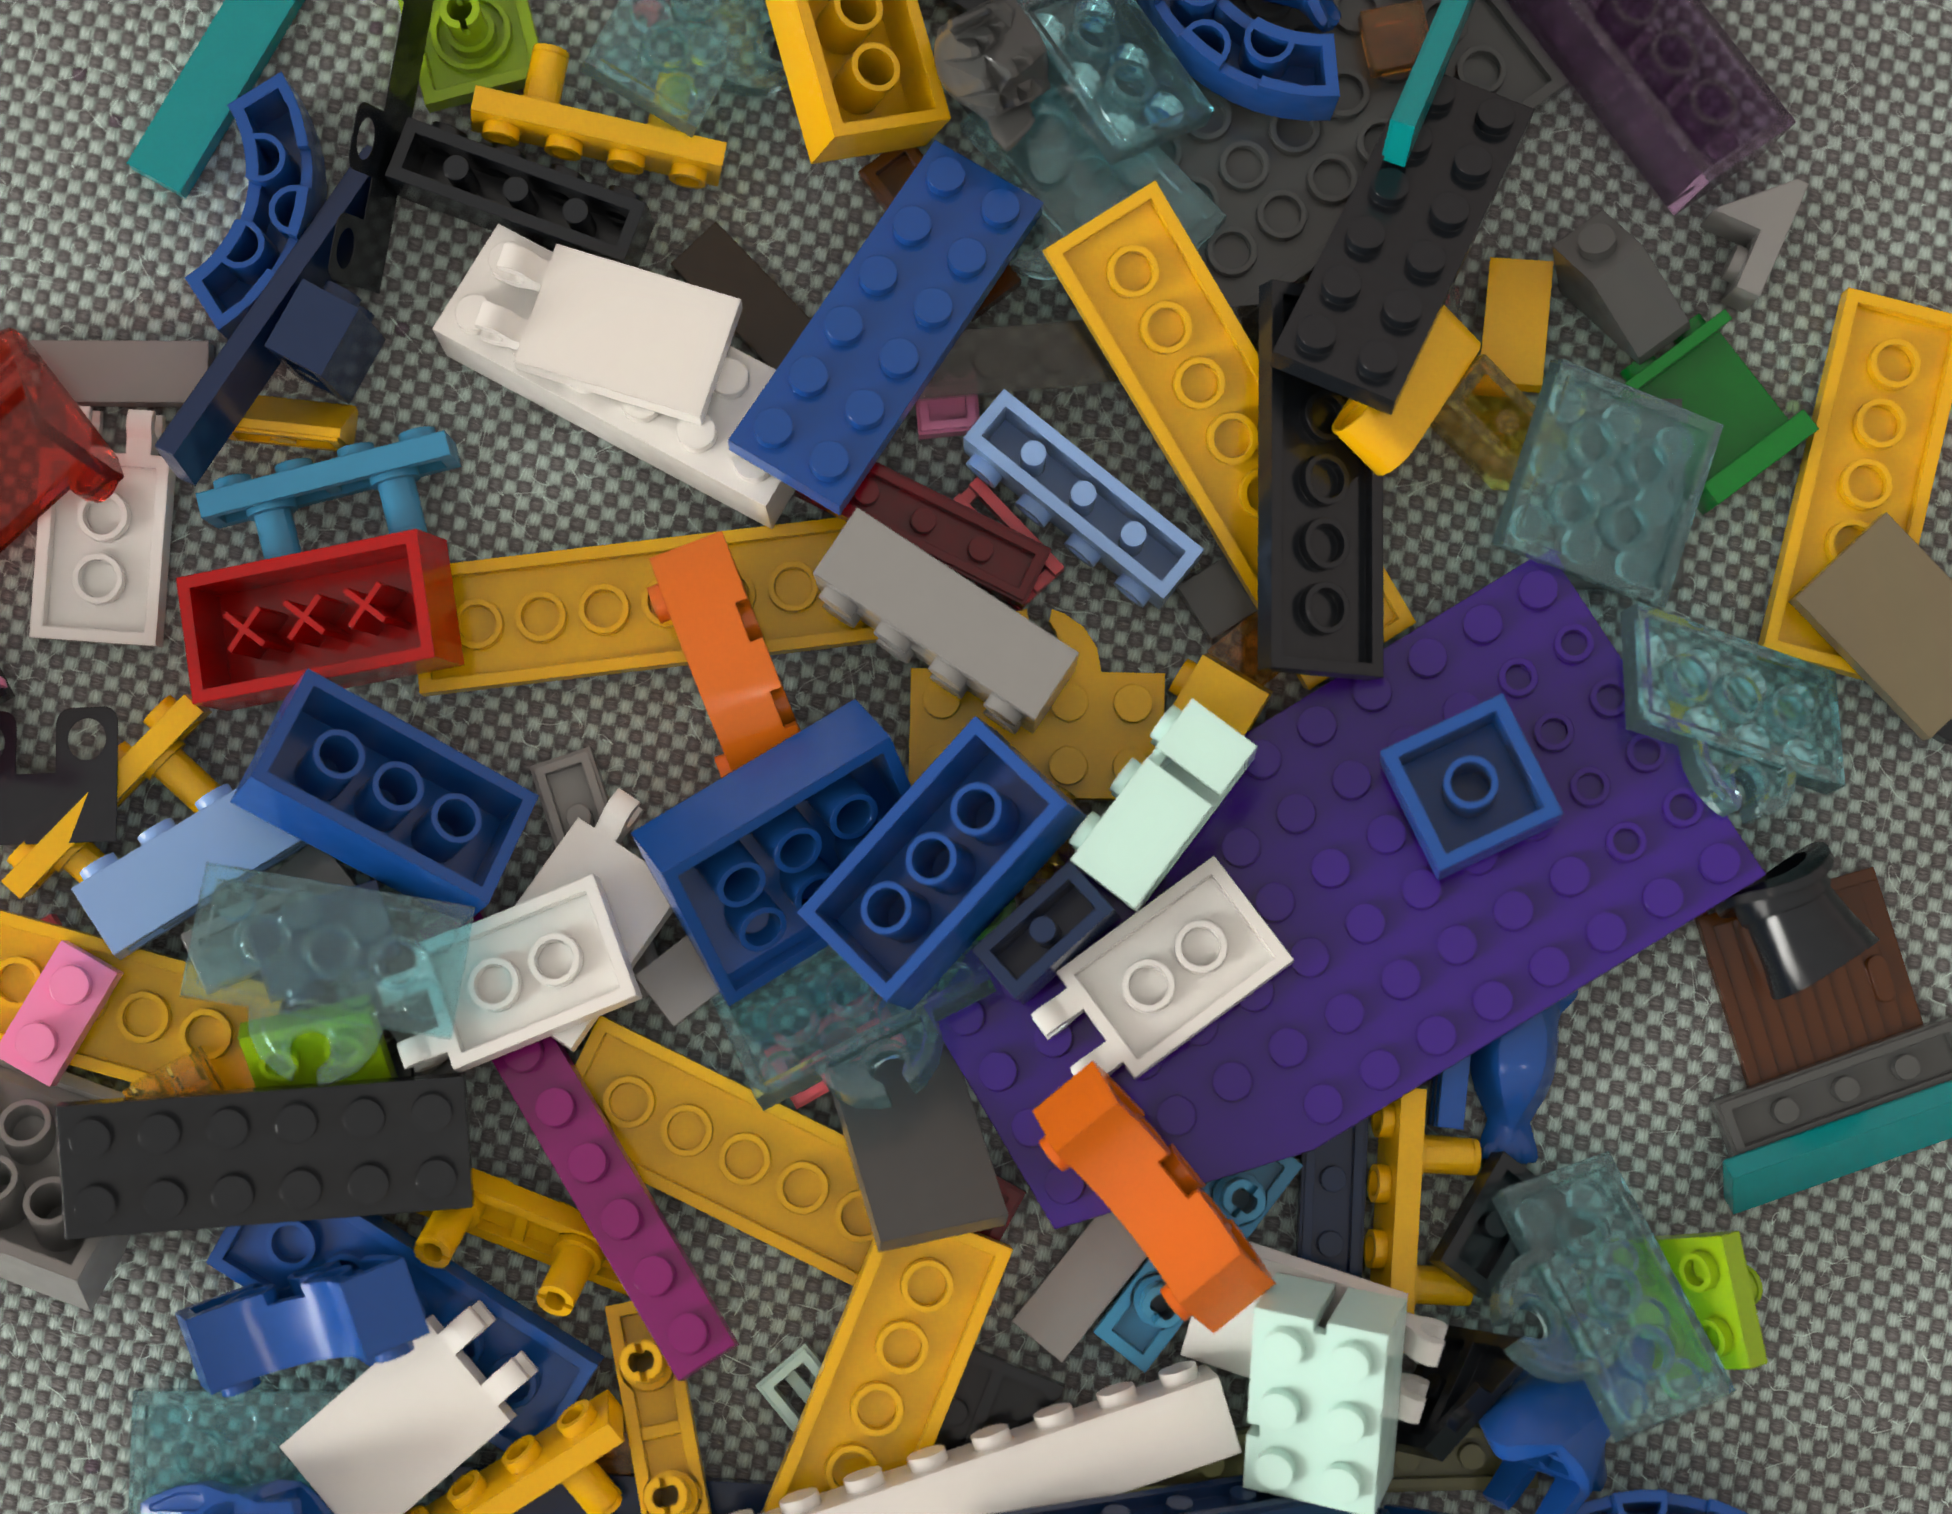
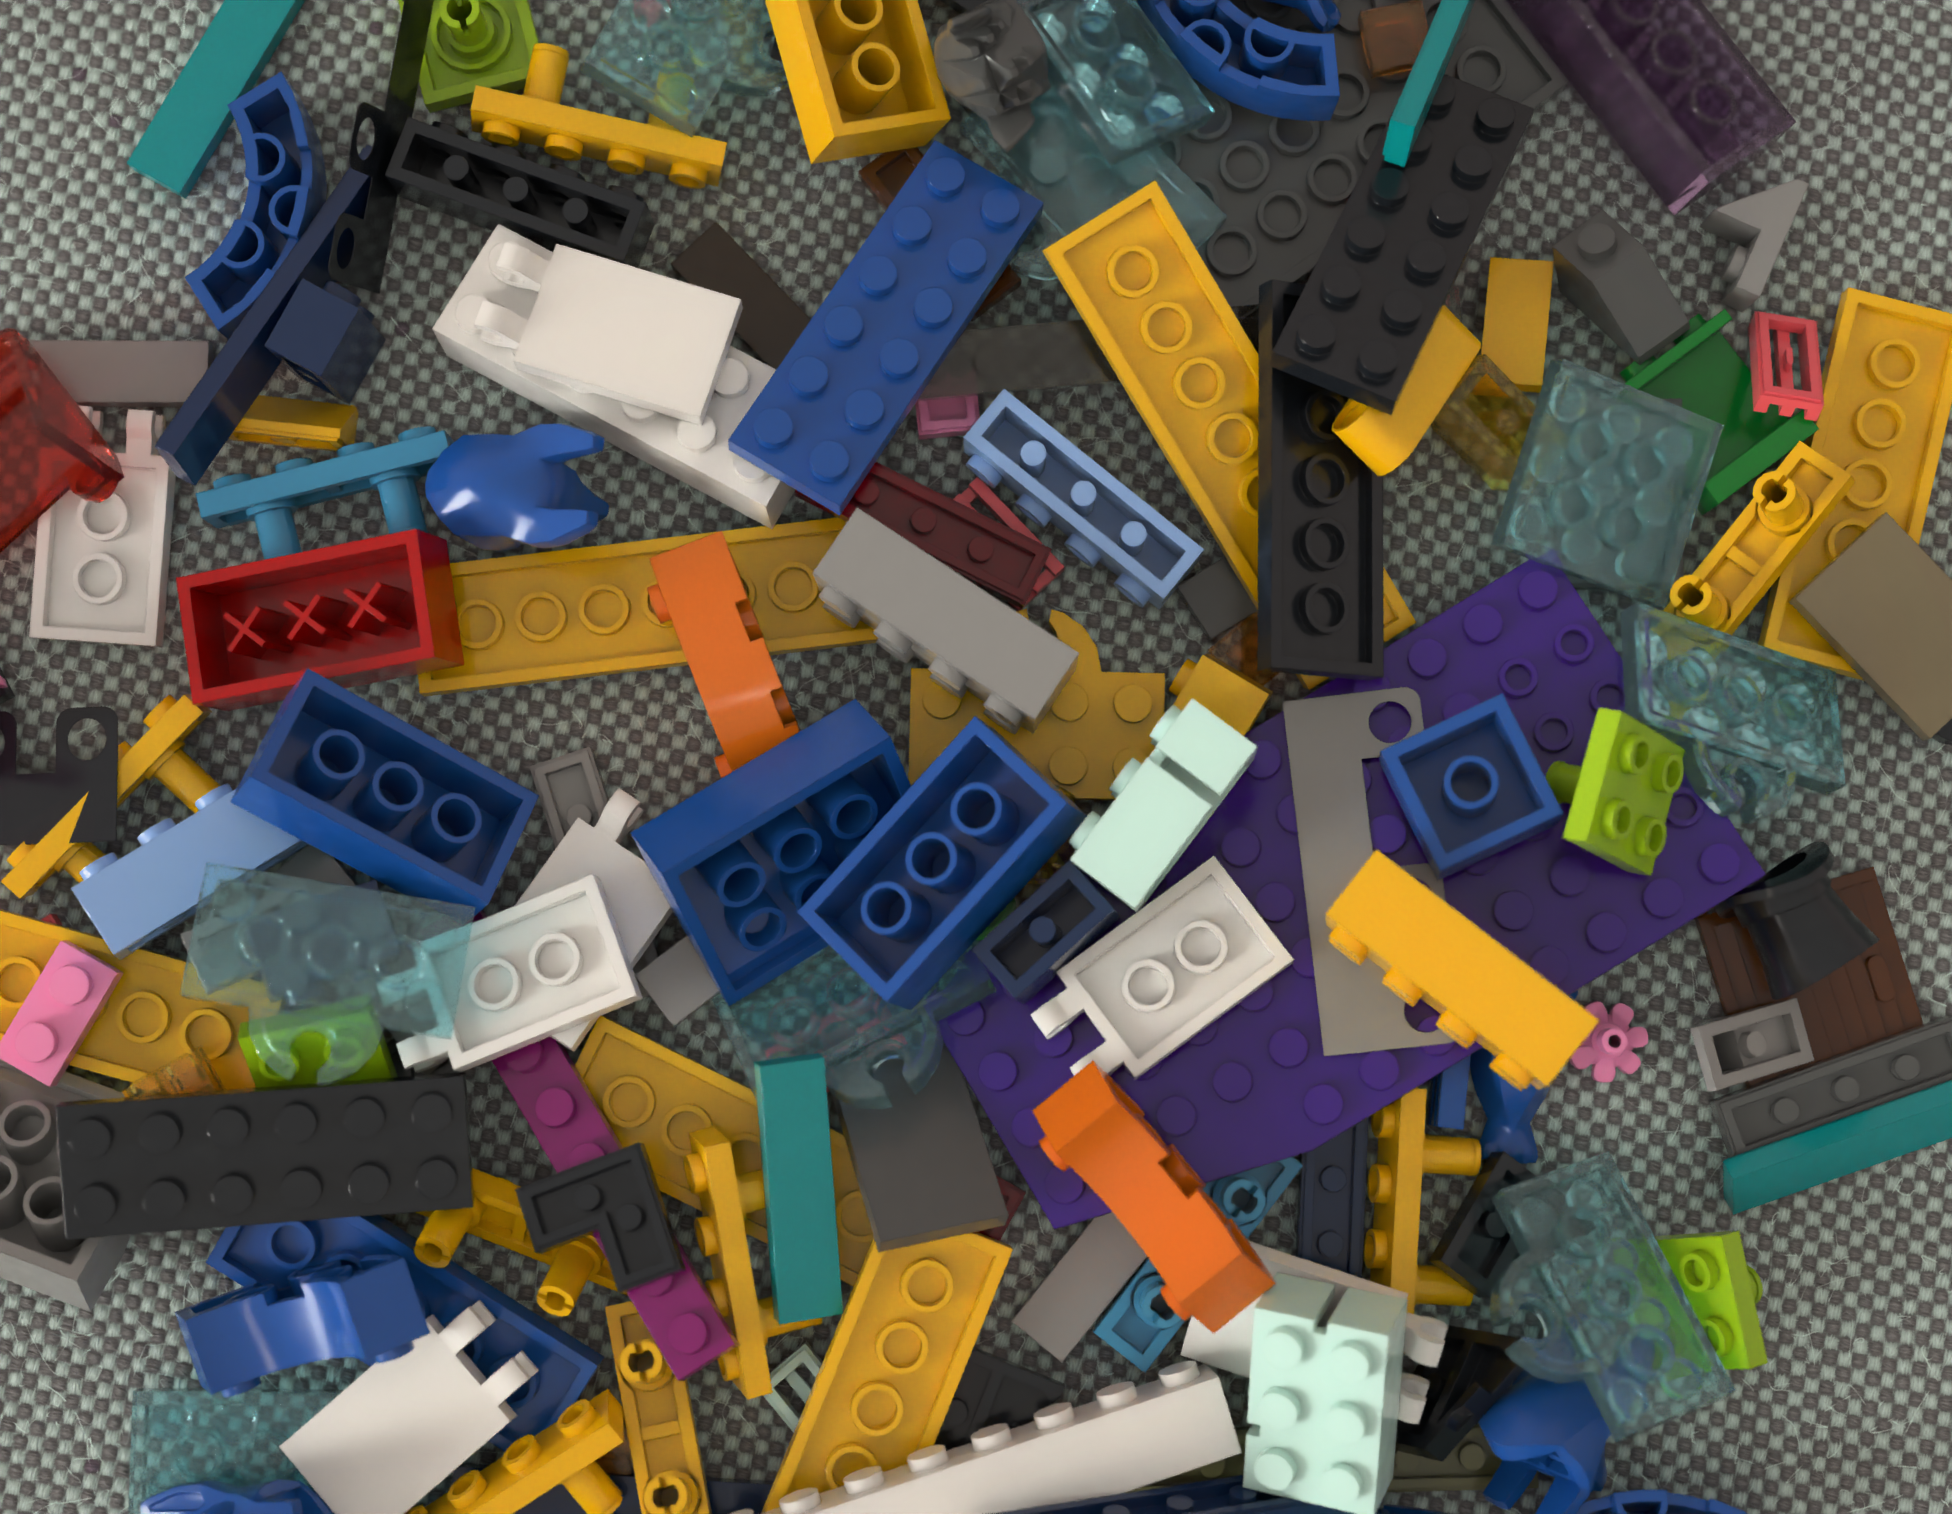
none -> blue piece [425,424,609,552]
none -> black tile [515,1142,686,1294]
none -> yellow plate [683,1127,822,1400]
none -> teal tile [754,1053,843,1325]
none -> light grey piece [1282,687,1454,1056]
none -> yellow brick [1326,849,1599,1091]
none -> lime plate [1545,708,1685,876]
none -> bright pink plant [1569,1001,1648,1083]
none -> yellow plate [1637,441,1855,684]
none -> light grey slope [1690,998,1815,1092]
none -> coral tile [1748,311,1824,421]

